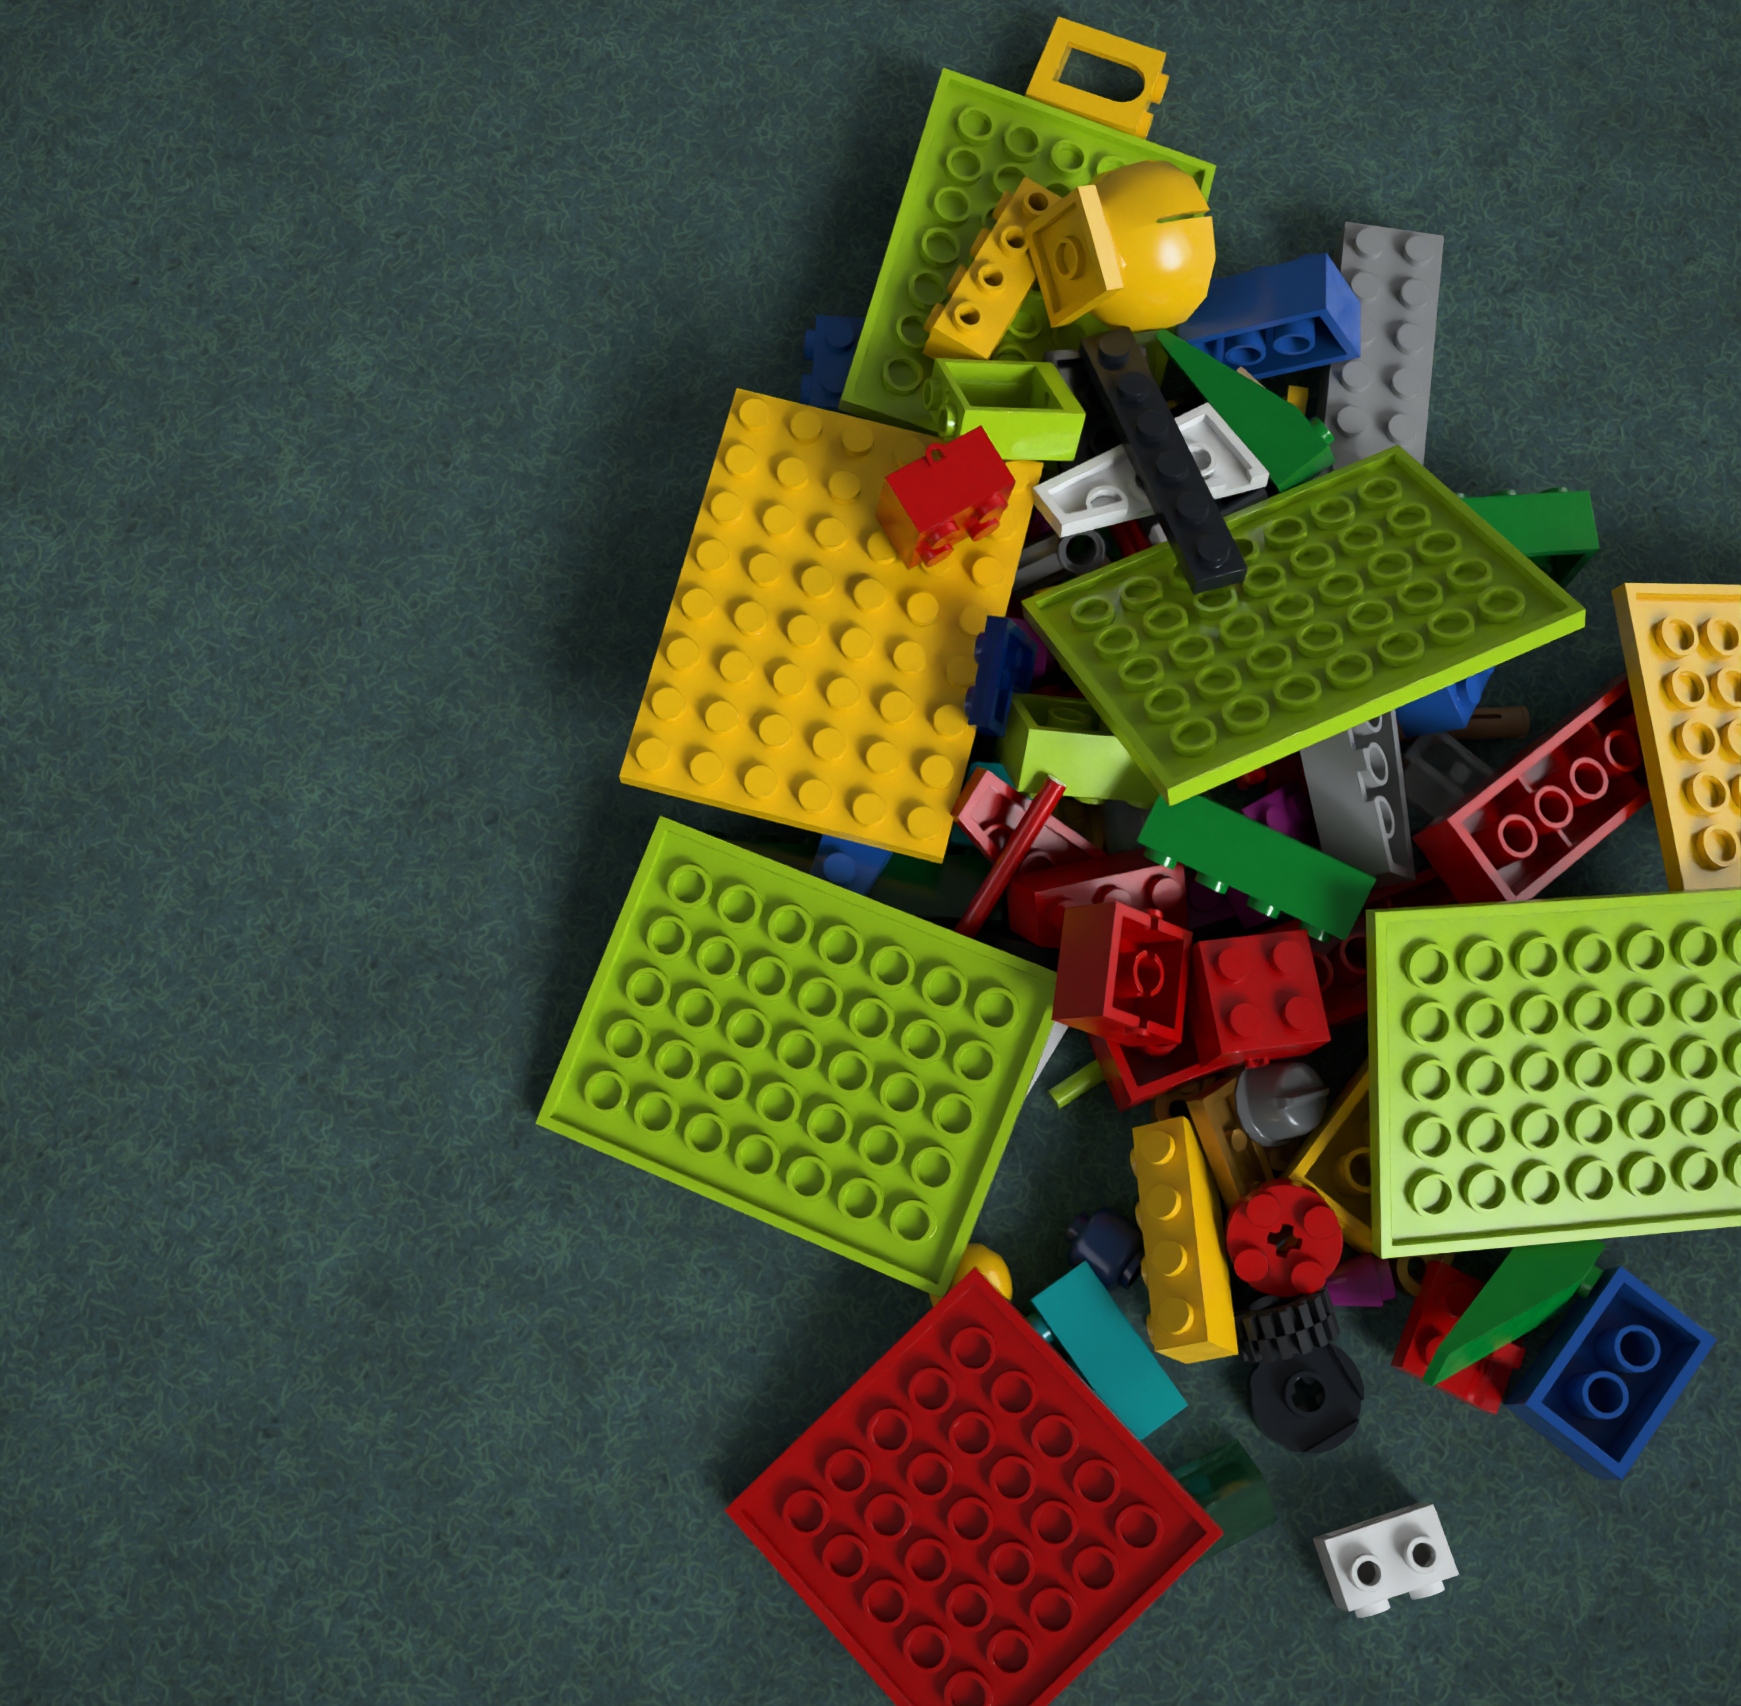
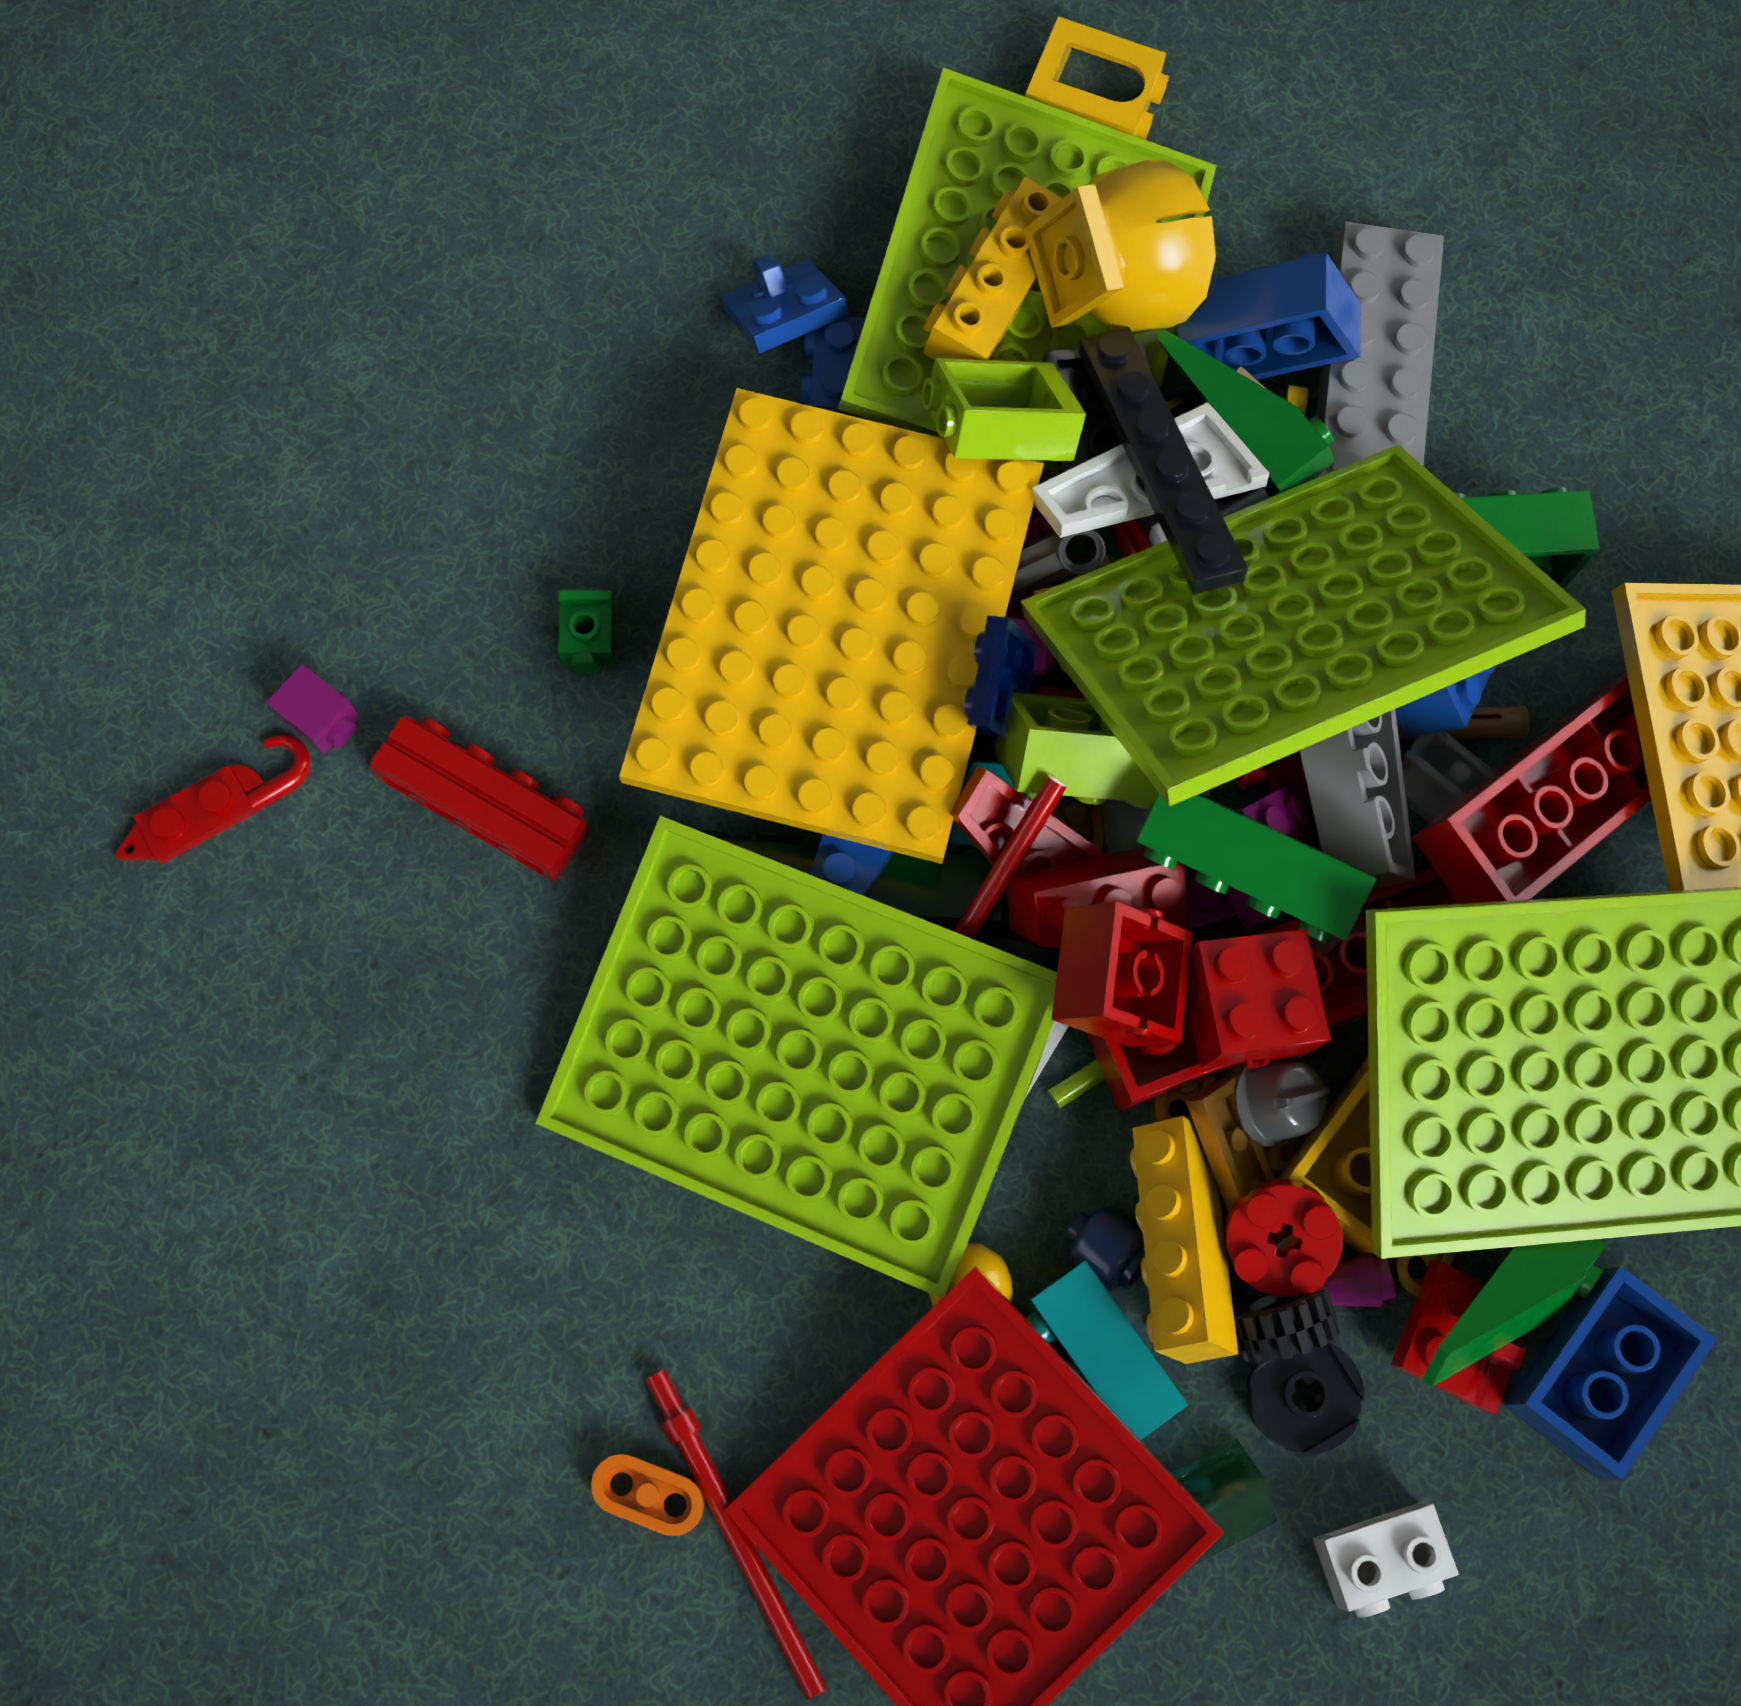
red brick [875,425,1016,570] -> none
none -> red plate [115,734,311,865]
none -> magenta brick [266,664,359,755]
none -> red brick [370,715,589,883]
none -> green brick [558,590,616,674]
none -> orange plate [591,1454,705,1536]
none -> red bar [645,1369,827,1700]
none -> blue hinge [720,254,850,354]

